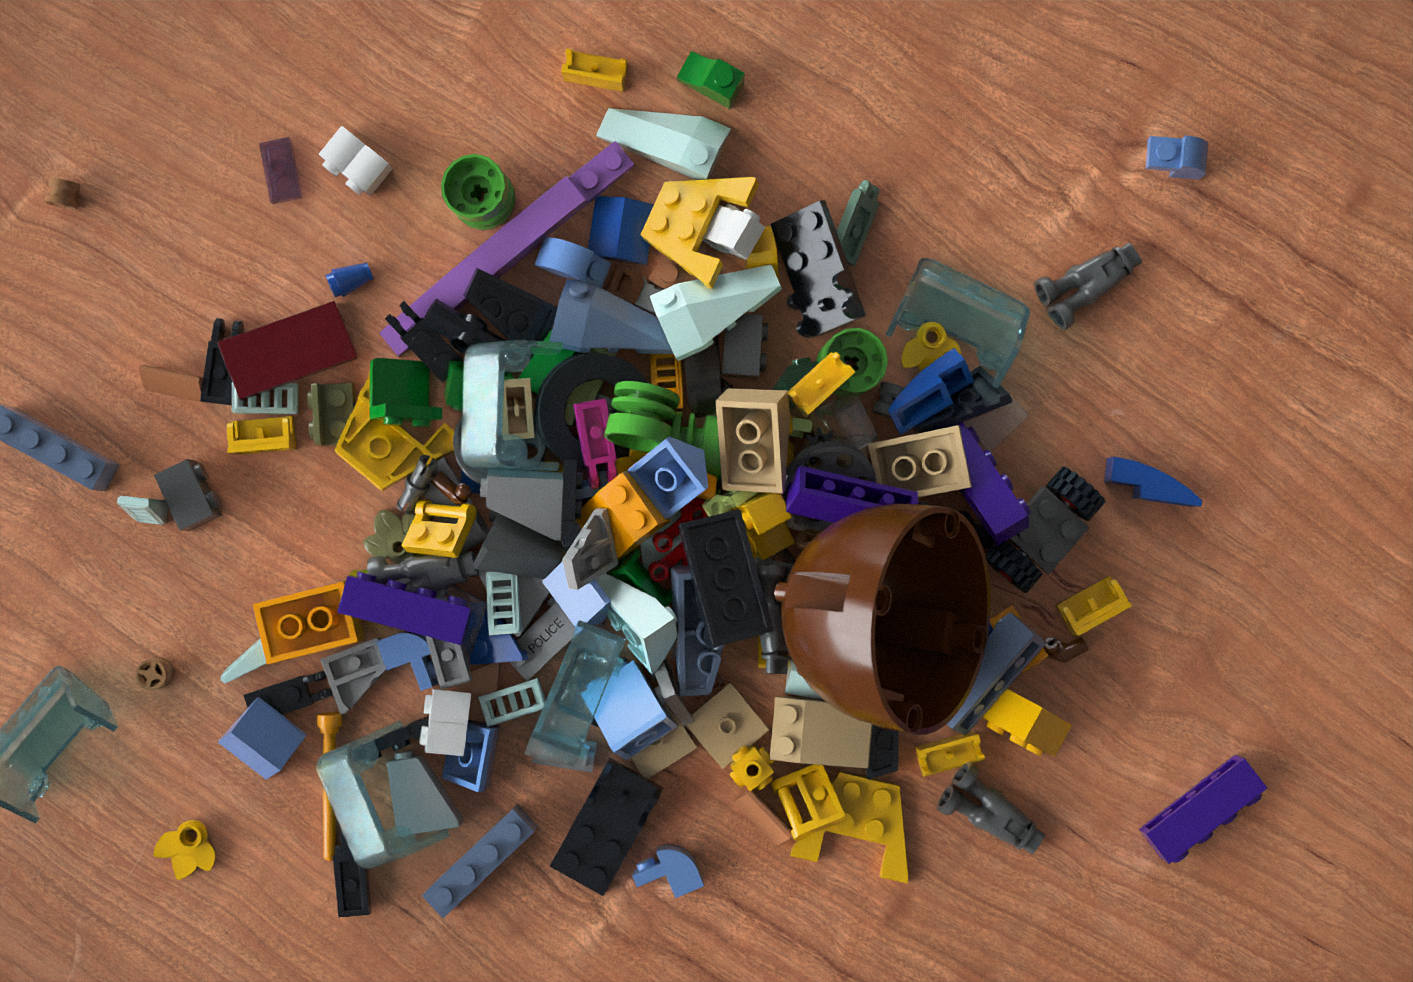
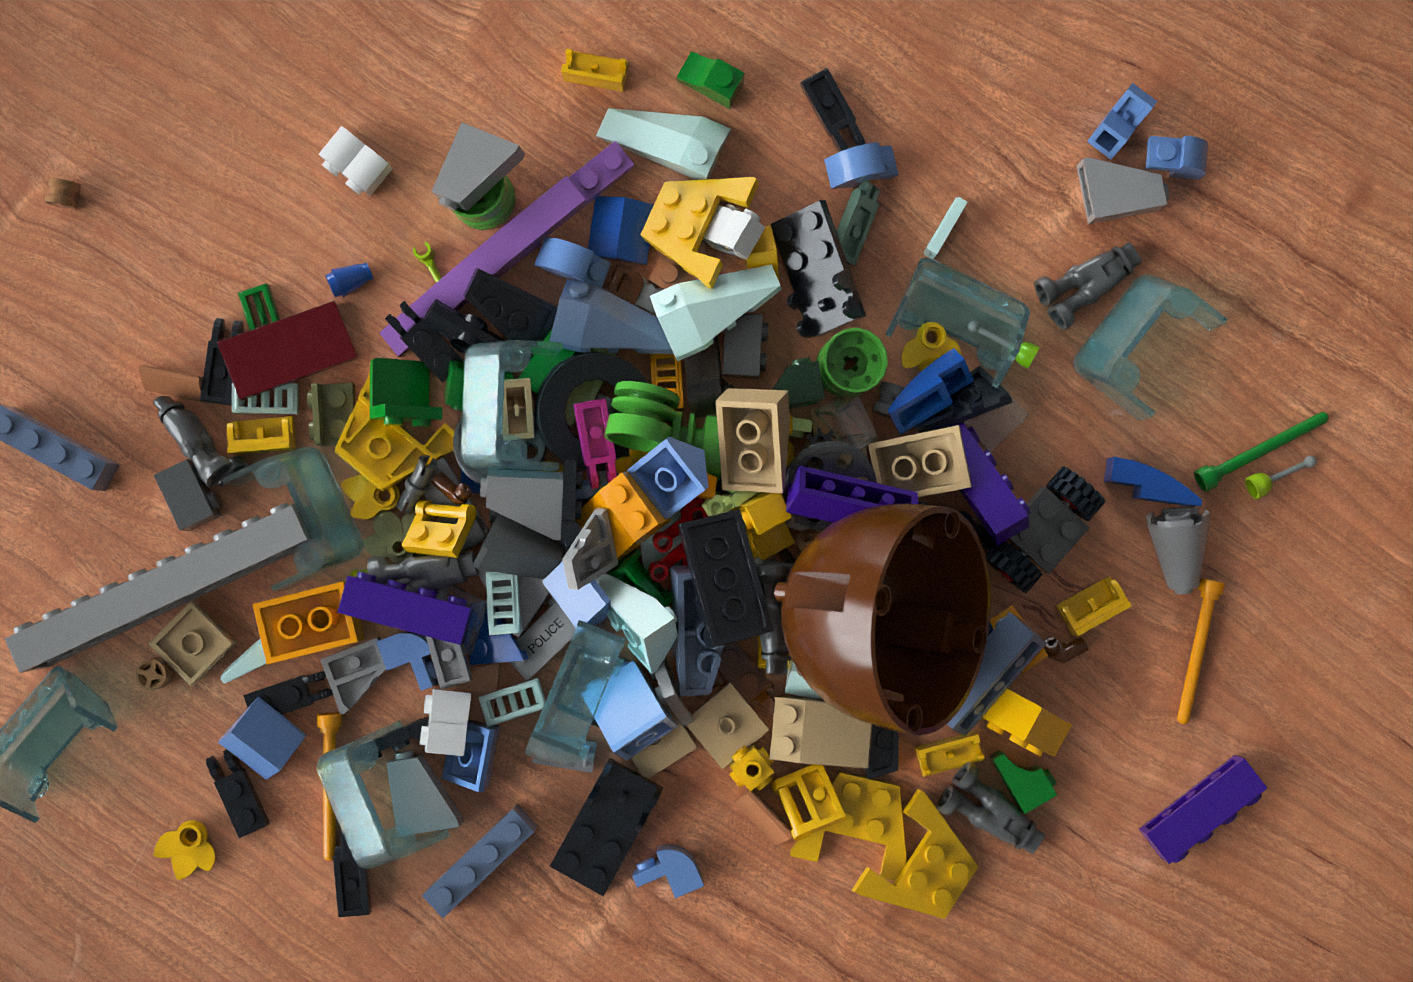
light aqua slope [117,496,169,525] -> none
plate [259,137,302,204] -> none
yellow hinge [788,352,855,417] -> none
none -> light grey brick [4,503,321,673]
none -> tan plate [148,600,238,687]
none -> dark grey piece [153,396,248,487]
none -> black hinge [206,749,270,838]
none -> clear light blue windscreen [222,447,364,592]
none -> green tile [238,283,280,330]
none -> yellow plate [341,475,401,520]
none -> lime hand [413,242,442,283]
none -> light grey slope [432,122,525,211]
none -> reddish brown hinge [719,642,775,715]
none -> black hinge [800,68,865,152]
none -> medium blue brick [824,142,899,189]
none -> yellow wing [852,789,978,919]
none -> light aqua tile [924,197,968,260]
none -> hinge [968,321,1040,369]
none -> green arch [989,750,1057,814]
none -> clear light blue windscreen [1073,274,1228,421]
none -> light grey slope [1076,157,1169,224]
none -> medium blue brick [1087,83,1157,160]
none -> light grey cone [1146,507,1210,594]
none -> light orange piece [1177,578,1226,725]
none -> green piece [1194,412,1329,492]
none -> lime hinge [1245,456,1317,500]

